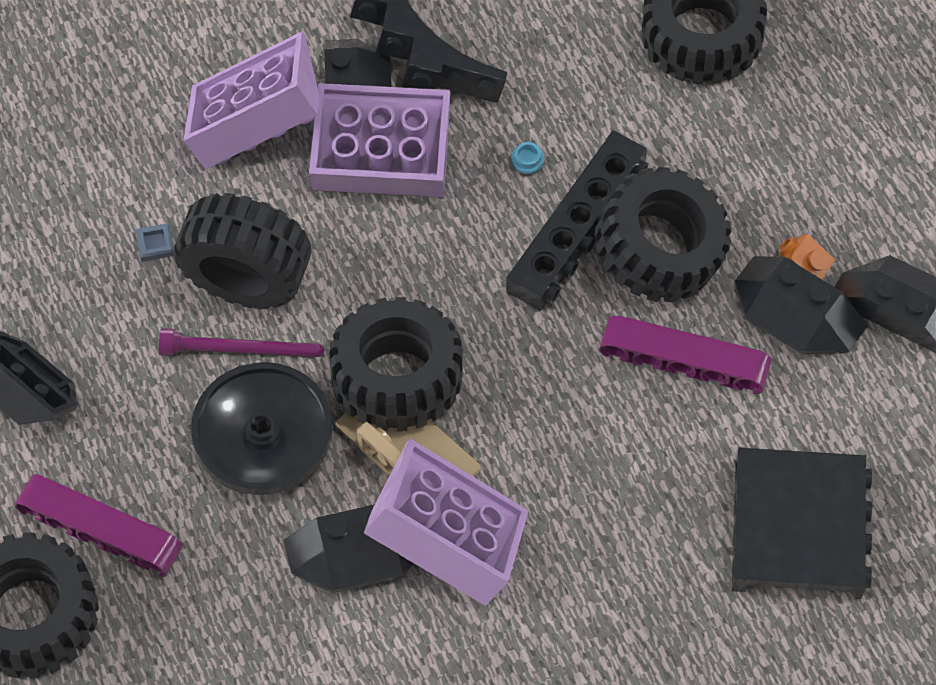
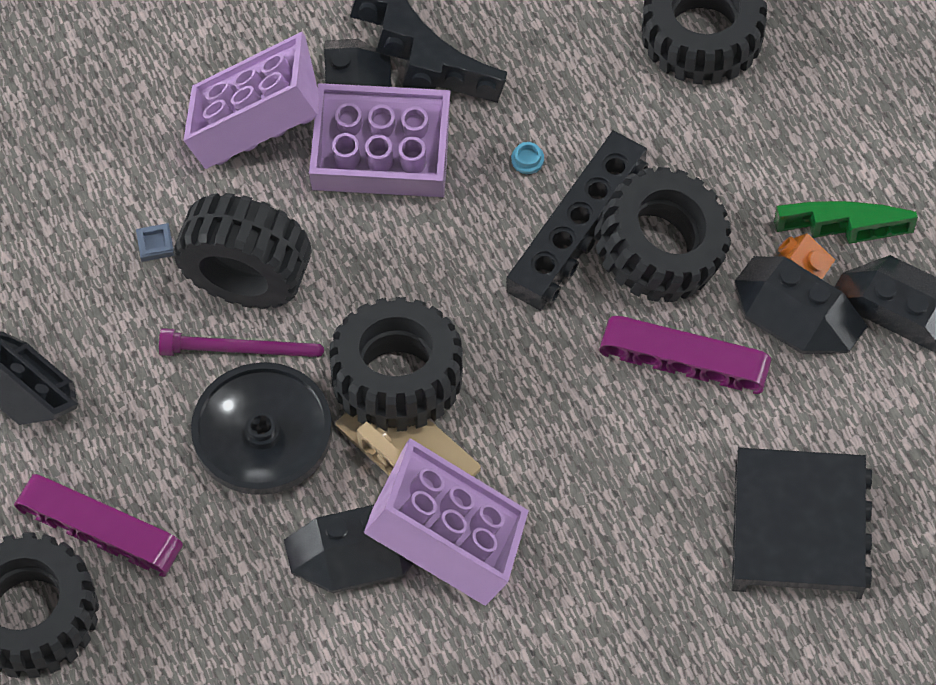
none -> green slope [774,201,918,244]

